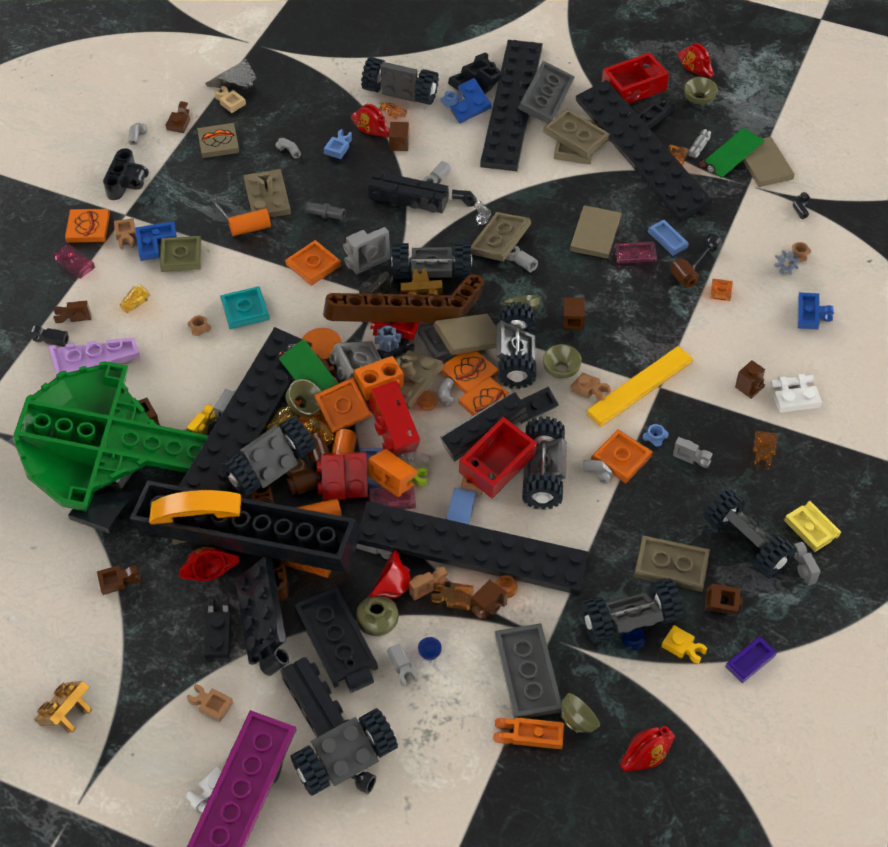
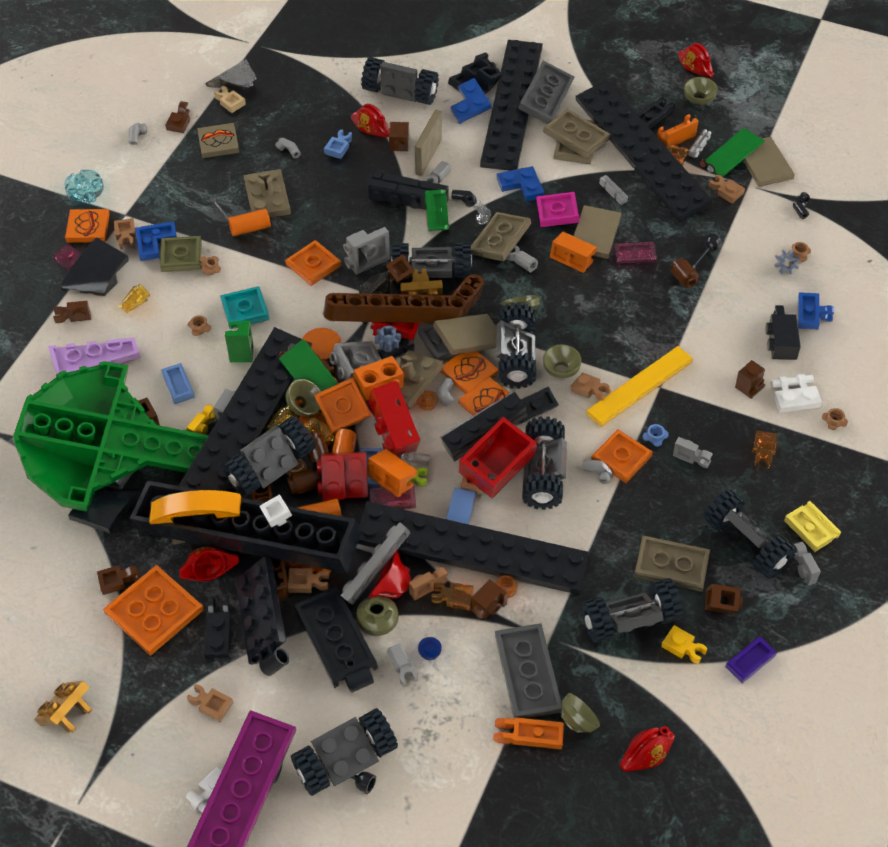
black bar [30,326,69,347] -> none
black piece [103,148,149,200] -> none
black brick [280,657,349,738] -> none
dark grey pin [306,201,346,221] -> none
clear orange plate [379,102,408,119] -> none
medium blue plate [441,91,462,108] -> none
reddish brown brick [563,297,585,330] -> none
red piece [602,52,669,105] -> none
clear blue plate [622,628,646,651] -> none
medium blue tile [648,220,689,256] -> none
clear orange plate [710,279,733,301] -> none
none -> black slope [61,237,129,296]
none -> clear light blue plate [64,169,104,204]
none -> orange plate [103,565,204,656]
none -> medium blue tile [161,363,195,404]
none -> medium nougat plate [199,256,221,275]
none -> green hinge [225,320,254,362]
none -> white tile [259,495,292,528]
none -> medium nougat plate [288,568,329,593]
none -> light grey plate [341,523,410,605]
none -> reddish brown brick [386,254,414,284]
none -> dark tan tile [414,110,442,176]
none -> green hinge [424,190,449,231]
none -> blue plate [497,166,544,201]
none -> dark pink plate [536,192,579,227]
none -> orange hinge [550,232,597,273]
none -> light grey axle [599,175,628,205]
none -> orange hinge [657,114,699,149]
none -> medium nougat plate [709,175,745,204]
none -> black hinge [765,305,801,360]
none -> medium nougat plate [822,408,848,430]

